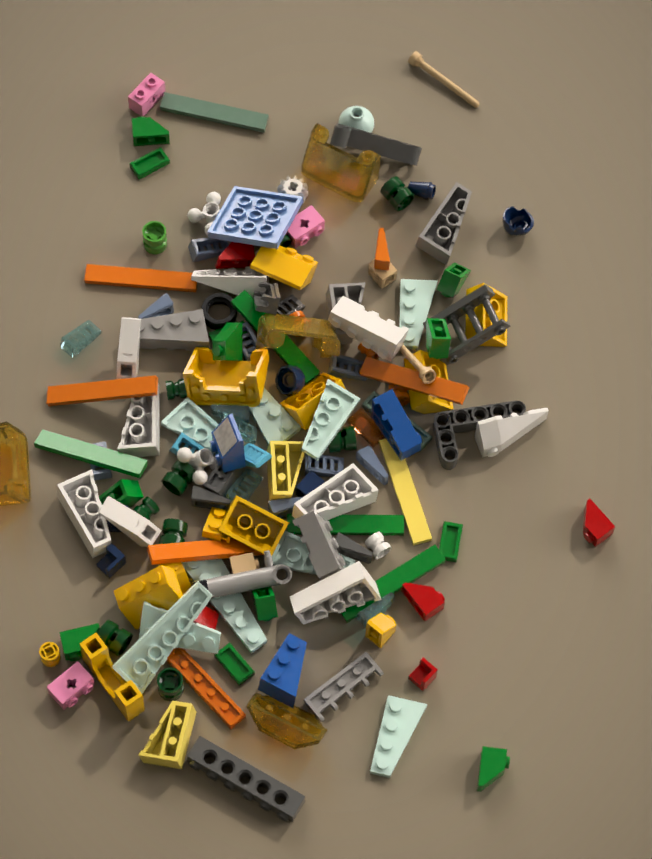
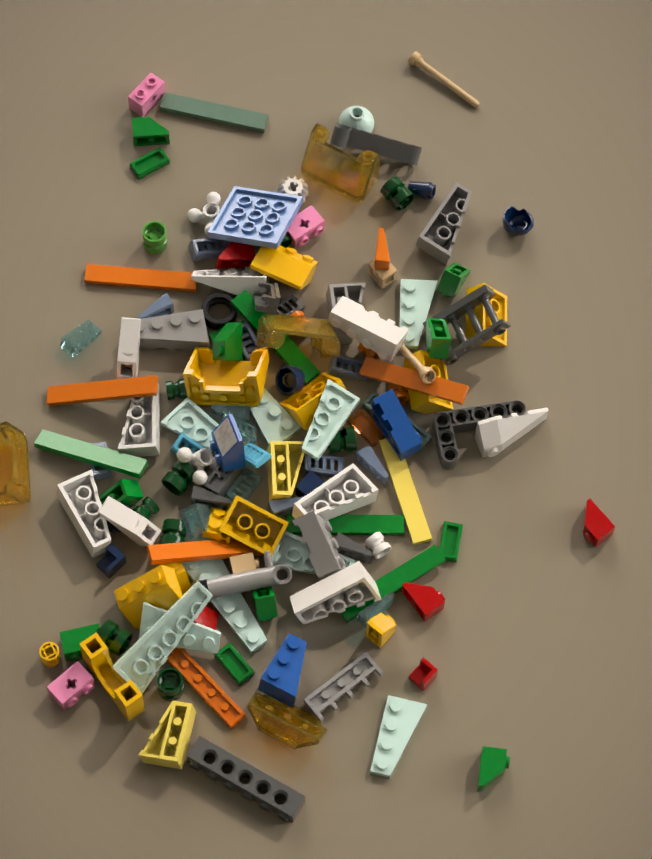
none -> clear light blue slope [180,503,212,539]

